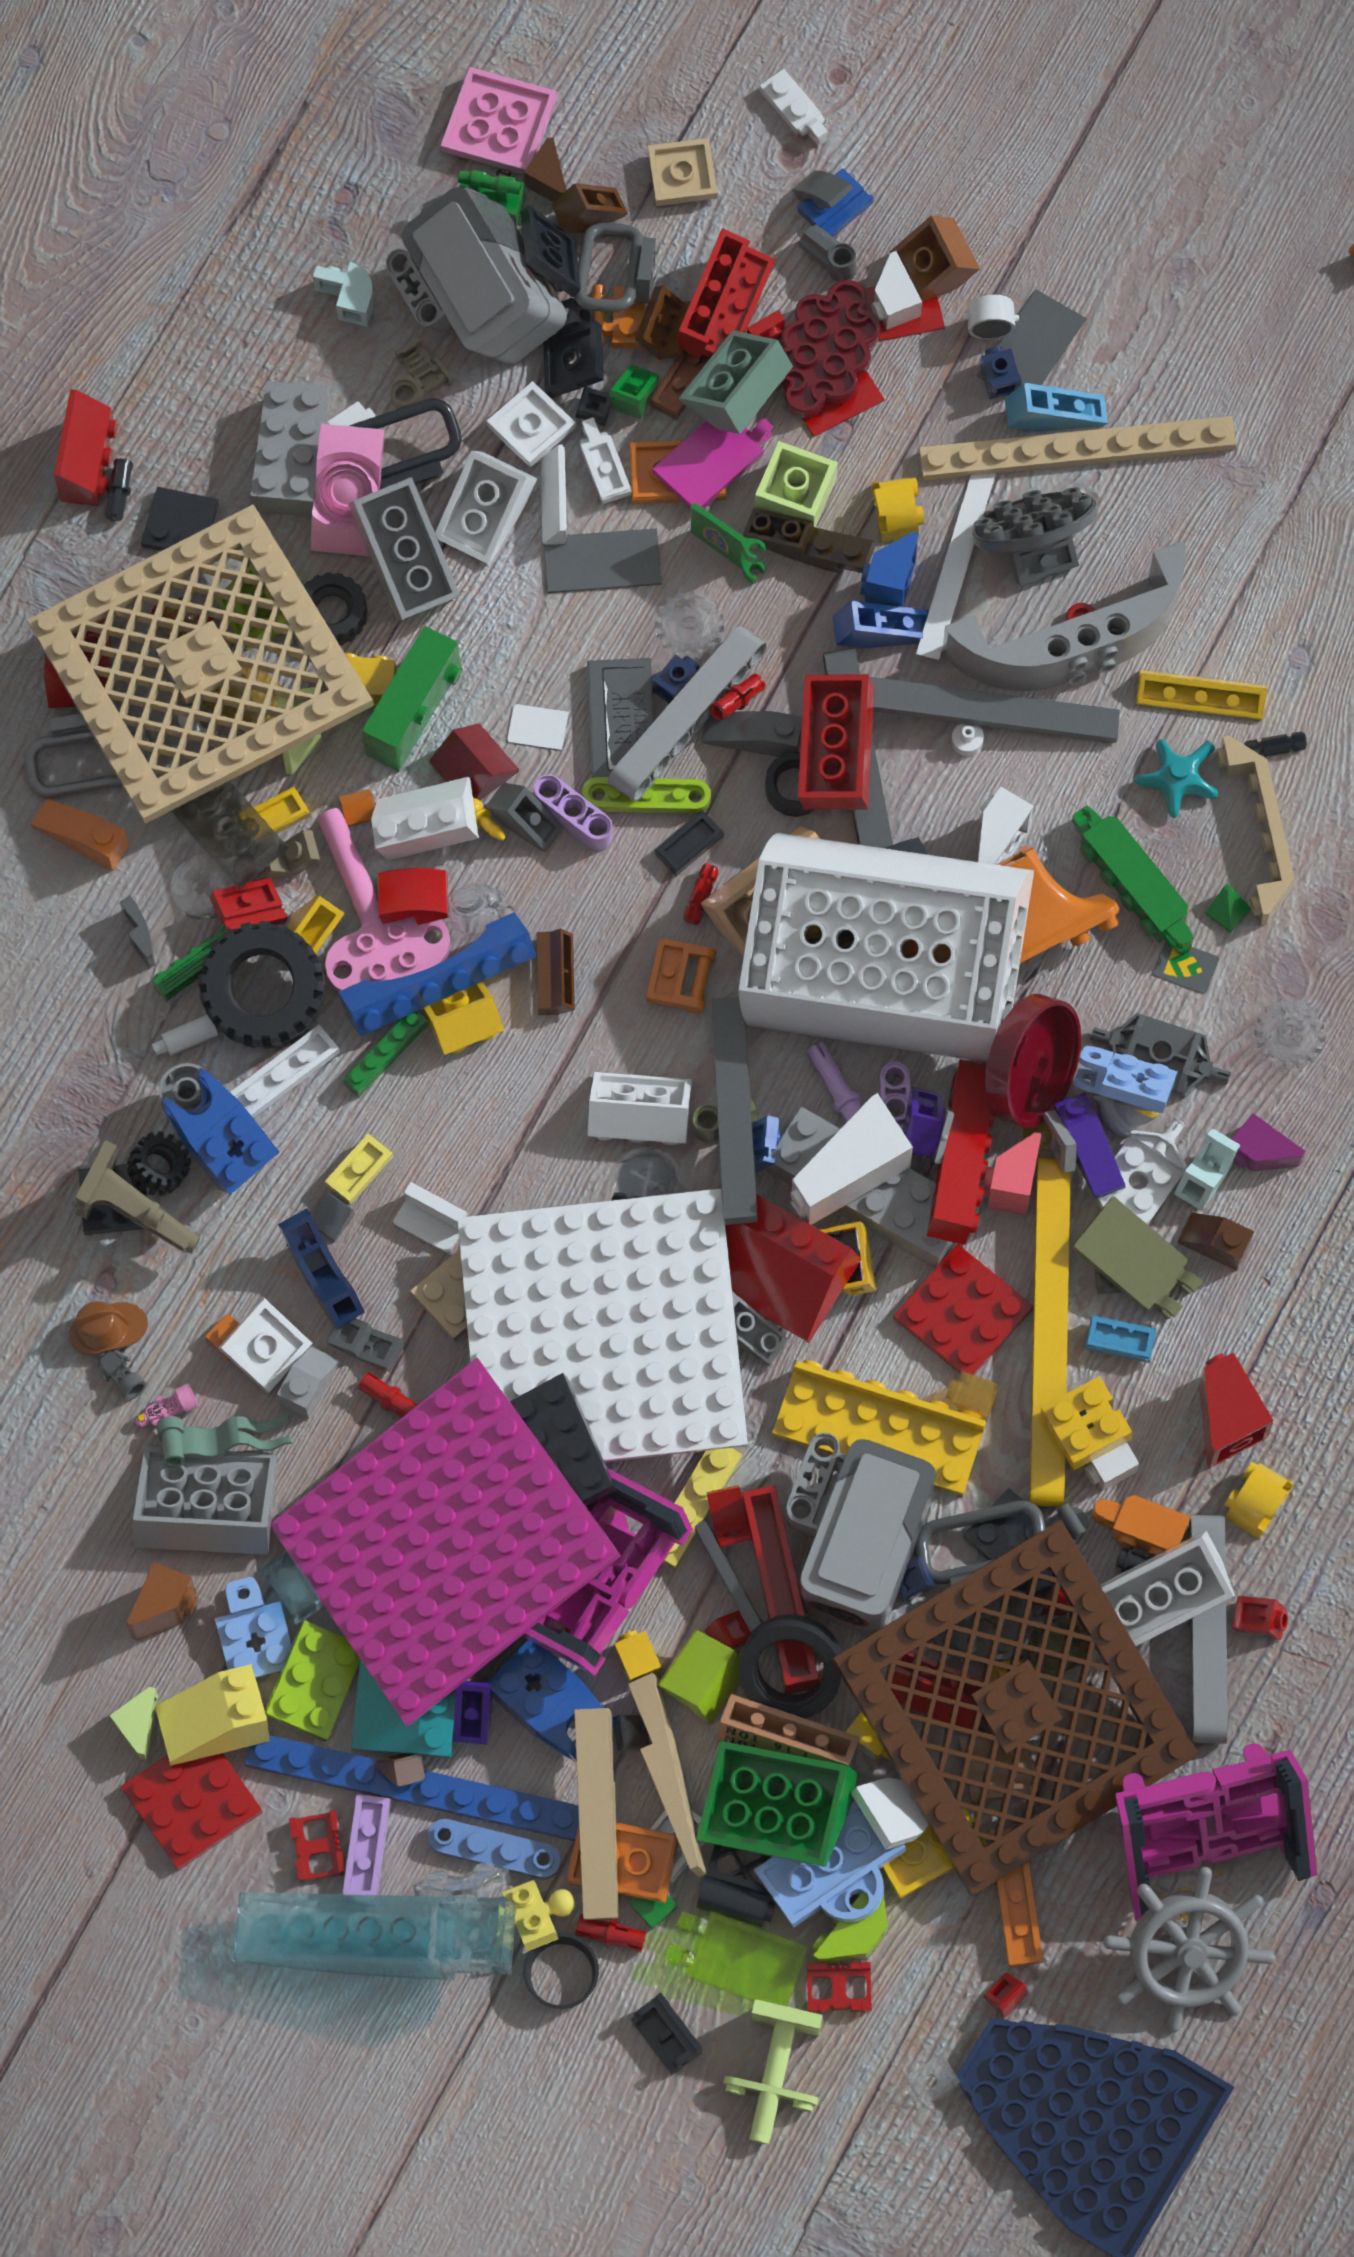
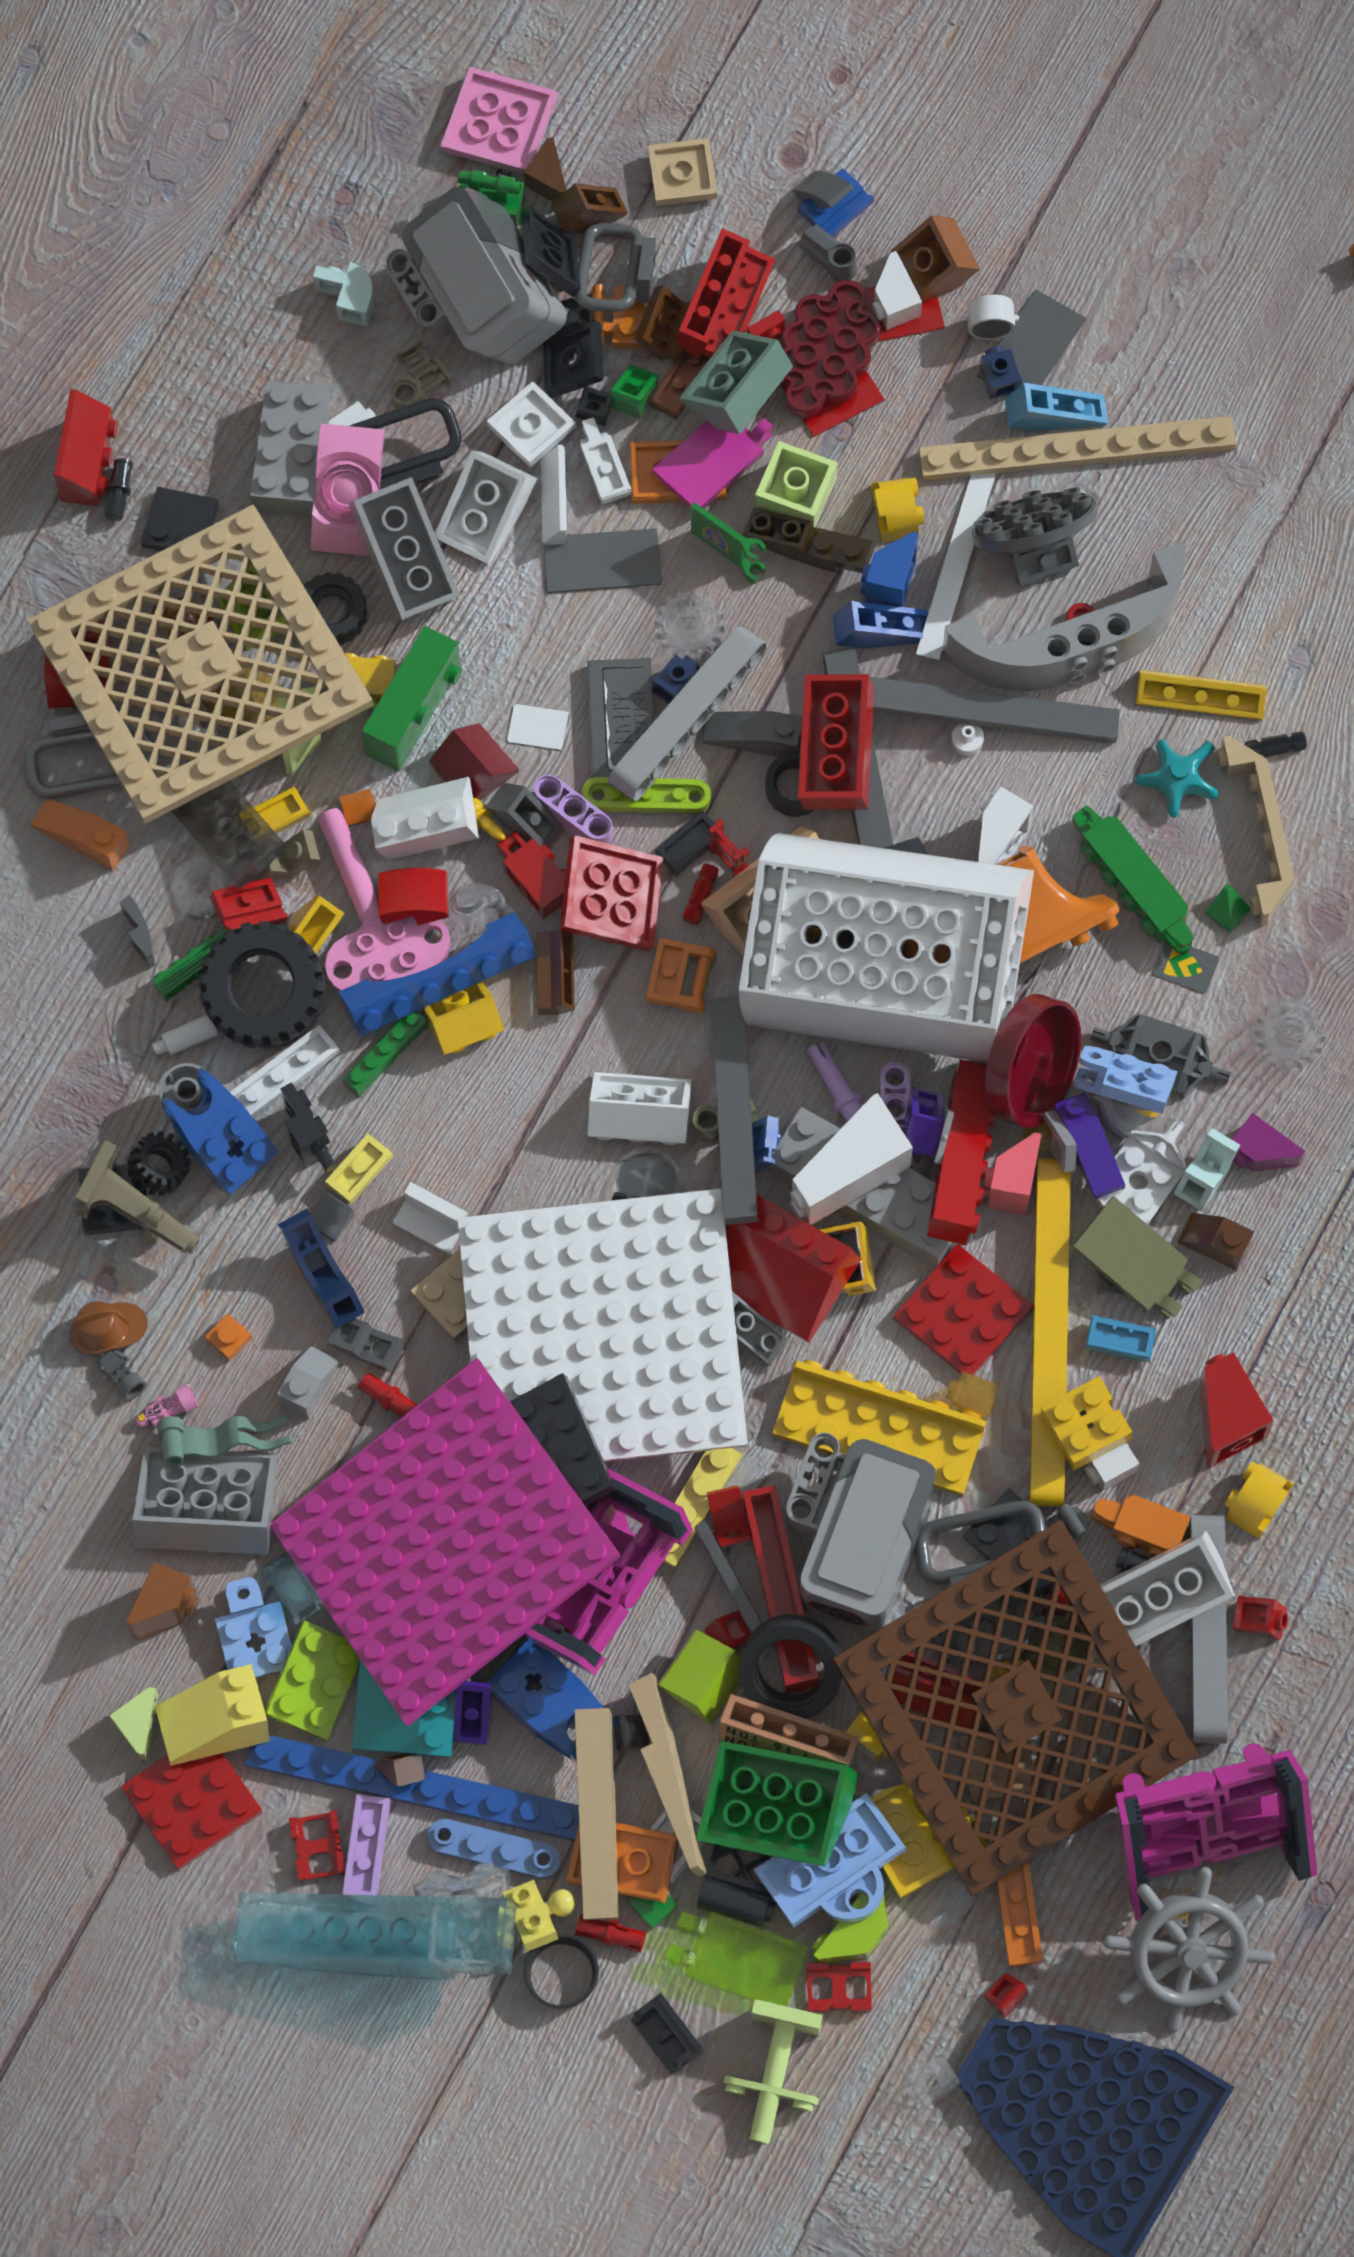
white plate [218,1298,312,1393] -> none
yellow brick [614,1630,662,1683] -> none
red pin [710,673,766,721] -> none
white hinge [759,69,828,146] -> none
white tile [851,1778,928,1850] -> none
dark blue tile [901,1556,936,1602] -> none
none -> black plate [280,1082,337,1173]
none -> red brick [496,831,566,919]
none -> plate [560,835,663,952]
none -> red piece [709,819,749,878]

